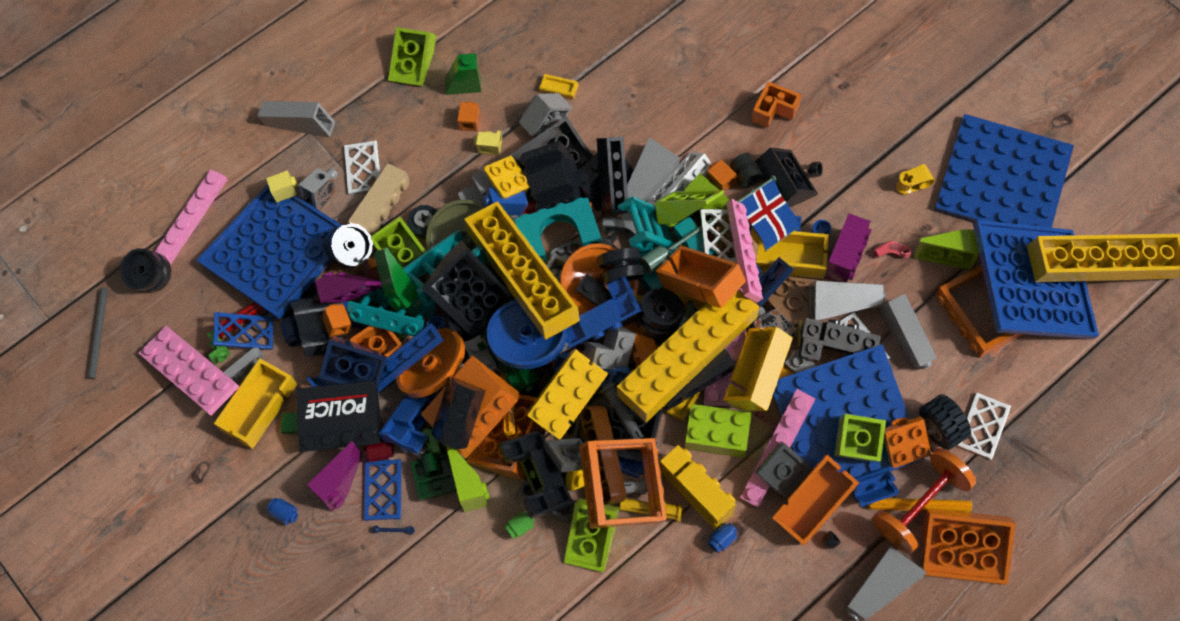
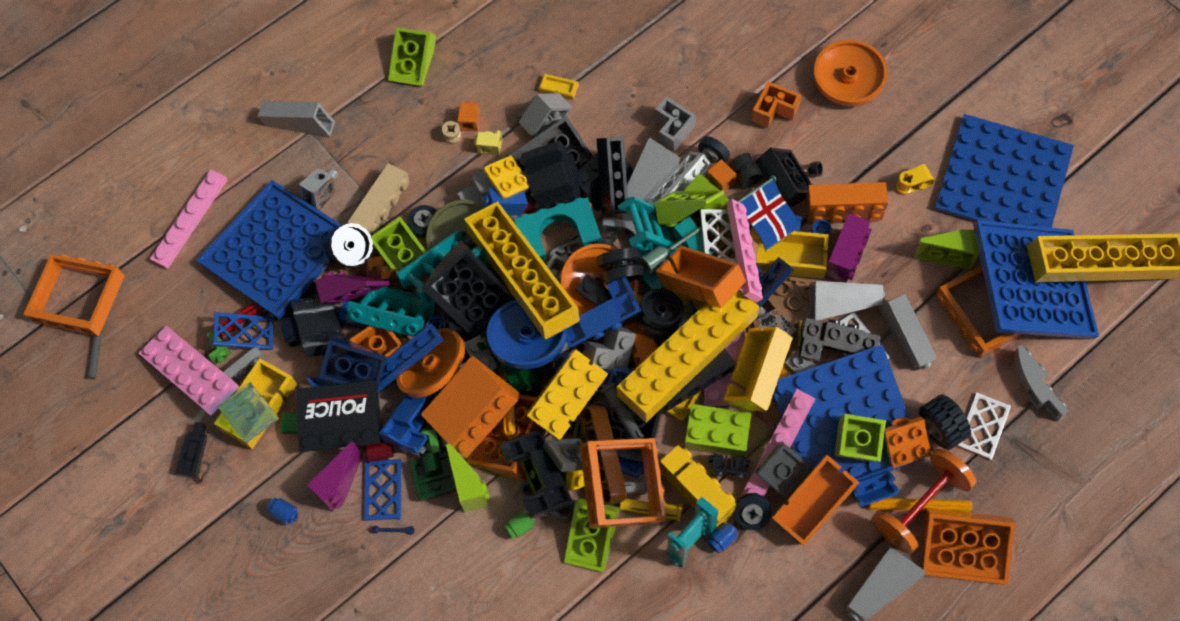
black wheel [120,248,171,293] -> none
light yellow brick [266,170,298,202] -> none
orange brick [322,304,351,338] -> none
white window [344,141,380,195] -> none
green slope [374,248,419,311] -> none
black slope [431,376,486,449] -> none
green slope [445,53,482,95] -> none
black hinge [822,531,841,549] -> none
coral arm [873,241,912,258] -> none
none -> orange window [23,254,125,337]
none -> black hinge [175,422,207,478]
none -> clear light blue slope [217,382,279,443]
none -> tan wheel [442,121,462,144]
none -> light grey brick [655,96,696,152]
none -> teal fence [667,497,719,568]
none -> black wheel [698,136,730,163]
none -> black hinge [708,453,750,478]
none -> black wheel [734,493,771,530]
none -> orange piece [805,182,888,224]
none -> orange dish [813,40,888,106]
none -> light grey slope [1013,345,1068,421]

